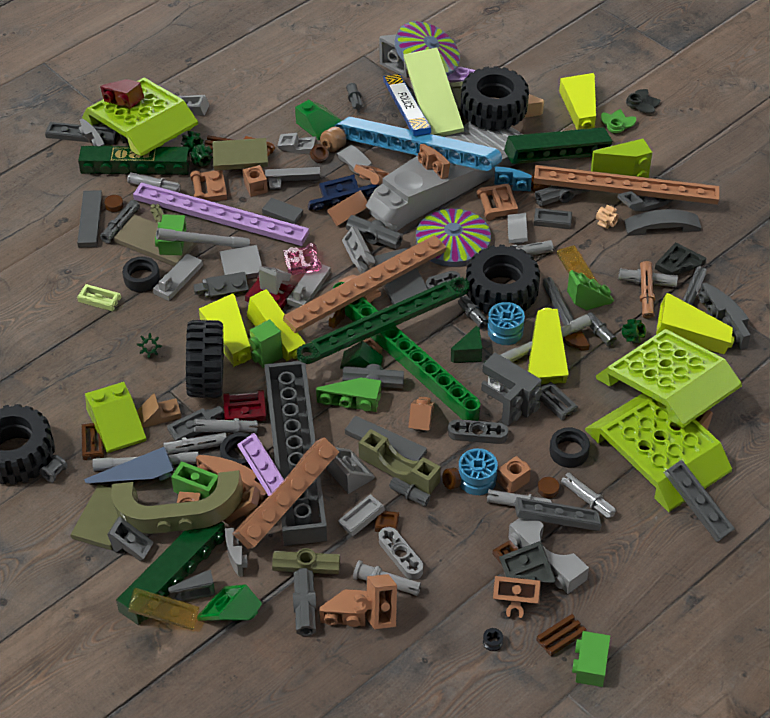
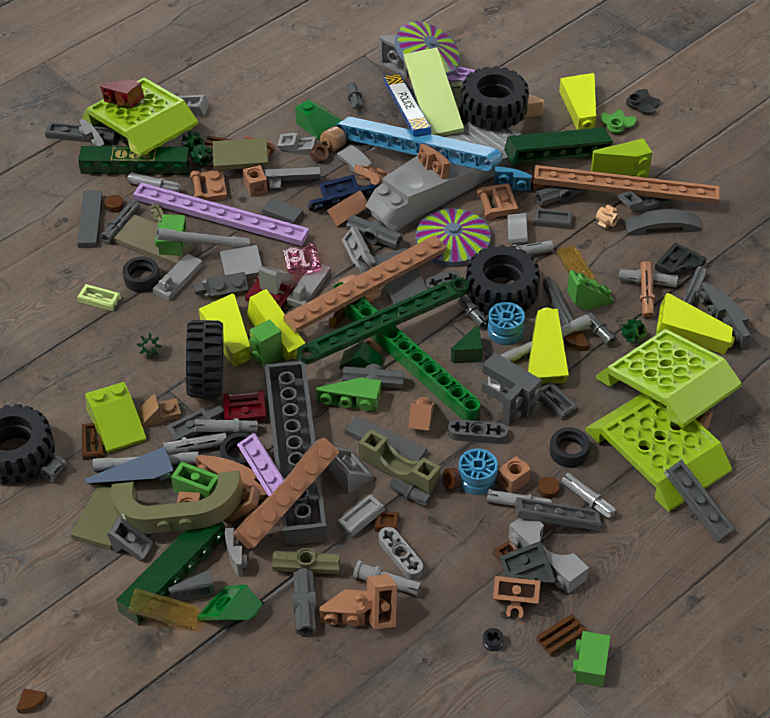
none -> reddish brown tile [16,688,47,713]

